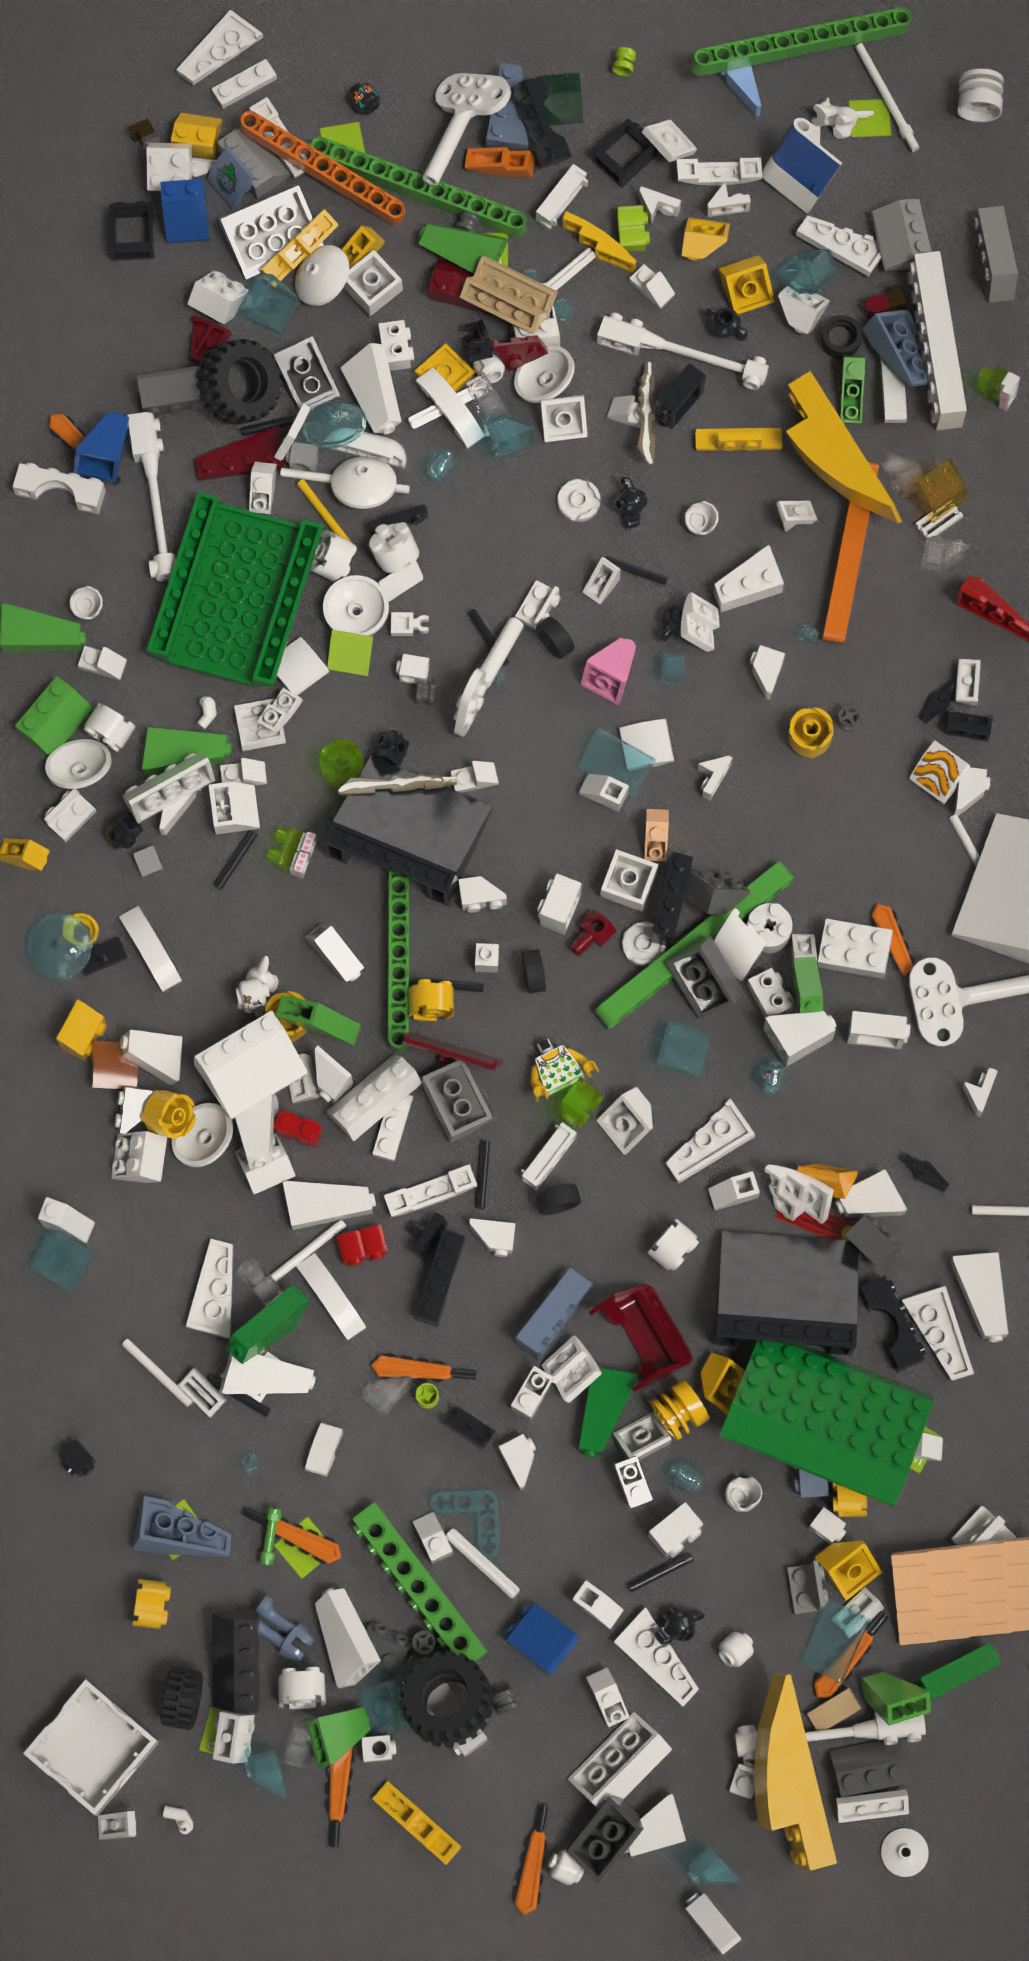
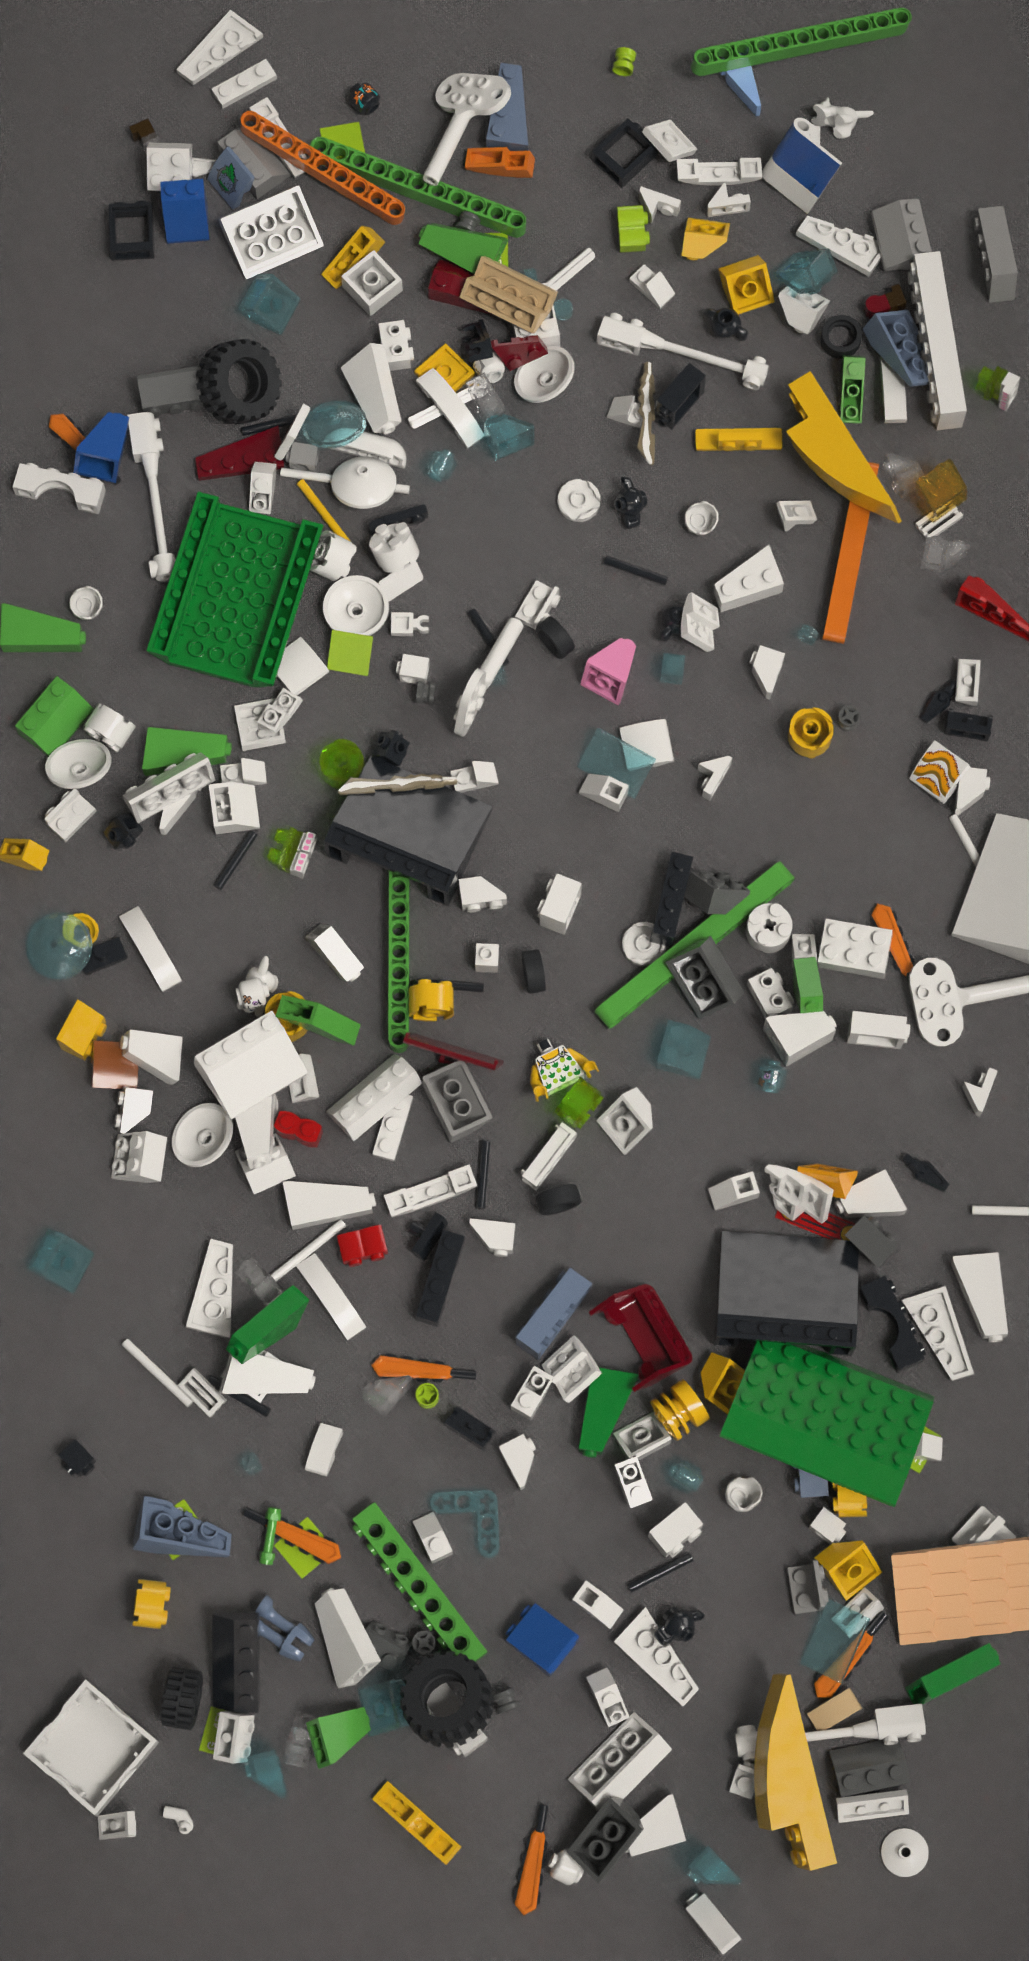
white slope [38,1197,95,1244] -> none
white slope [78,646,127,681] -> none
light grey slope [133,846,163,878] -> none
yellow brick [141,1090,196,1139] -> none
yellow slope [171,113,222,159] -> none
white slope [188,271,250,324] -> none
dark red wing [190,315,231,364] -> none
white arm [196,696,217,730] -> none
yellow slope [259,209,338,286] -> none
slope [272,335,340,410] -> none
white brick [278,1667,326,1709] -> none
white dish [295,245,349,306] -> none
white slope [315,1046,353,1104] -> none
orange sword [326,1747,355,1847] -> none
white brick [362,1735,396,1763] -> none
white axle [446,1529,520,1598] -> none
black arch [511,77,572,168] -> none
white container [536,164,588,230] -> none
clear green slope [537,72,583,126] -> none
white slope [540,395,588,442] -> none
yellow slope [562,211,636,273] -> none
dark red piece [569,909,617,957] -> none
white slope [583,557,621,604] -> none
white brick [600,849,658,912] -> none
light nougat slope [644,809,669,861] -> none
white brick [647,1218,699,1271] -> none
white wing [666,1099,755,1184] -> none
white slope [714,908,767,981] -> none
white head [719,1632,754,1667] -> none
lime sticker [849,99,892,137] -> none
white bar [855,43,920,152] -> none
bright green slope [862,1672,931,1726] -> none
white wheel [957,68,1004,122] -> none

